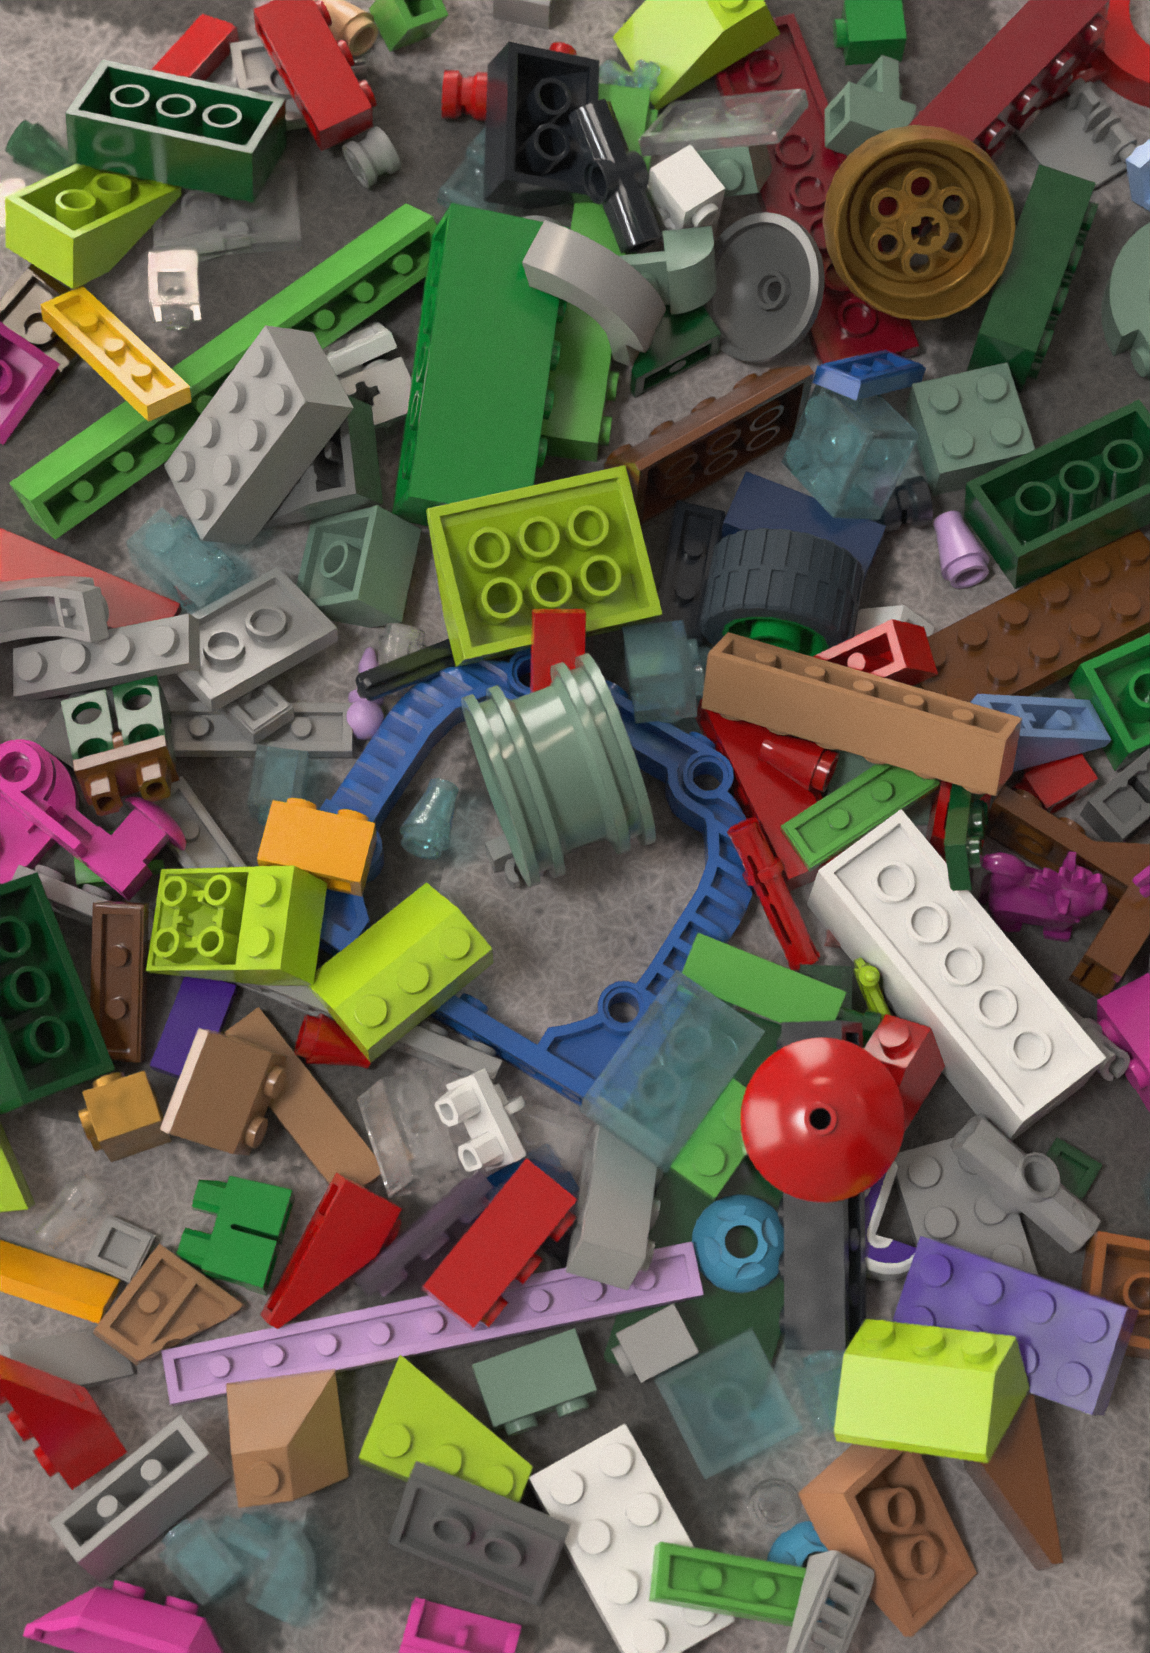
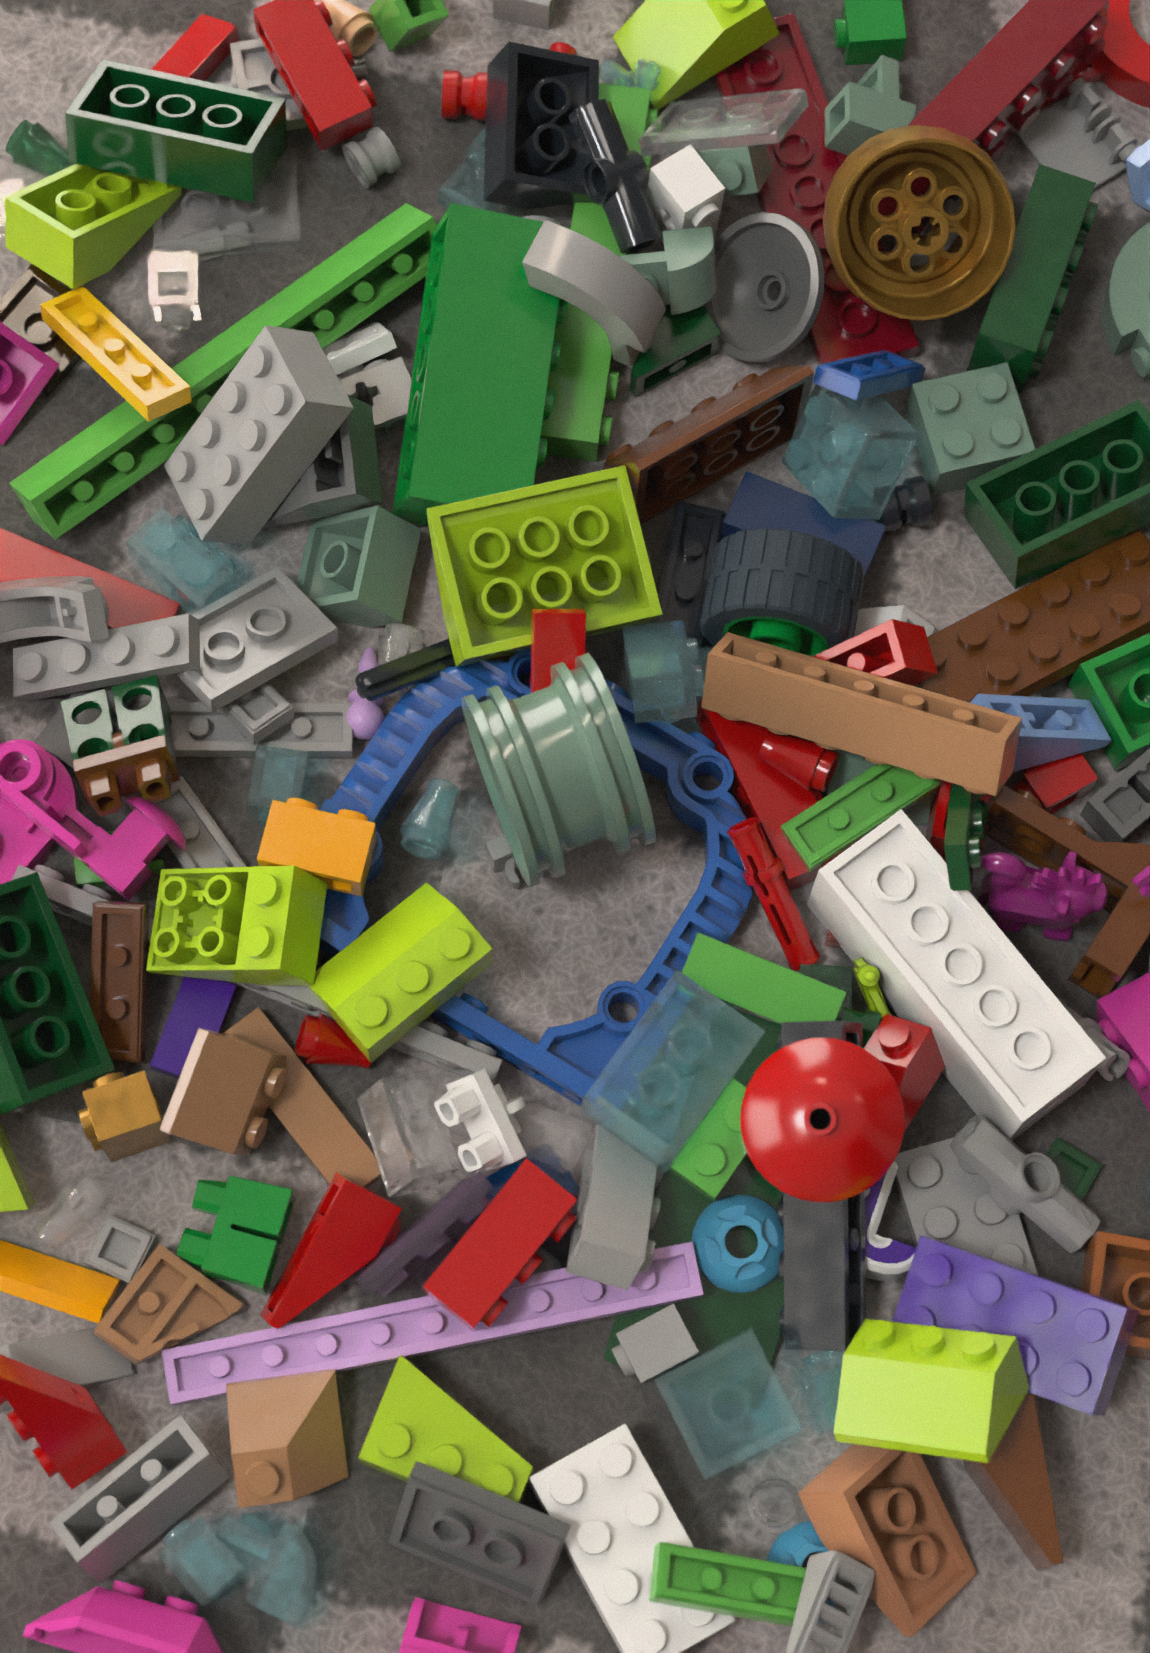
sand green brick [472,1328,597,1437] -> none
lavender cone [933,511,990,588] -> none

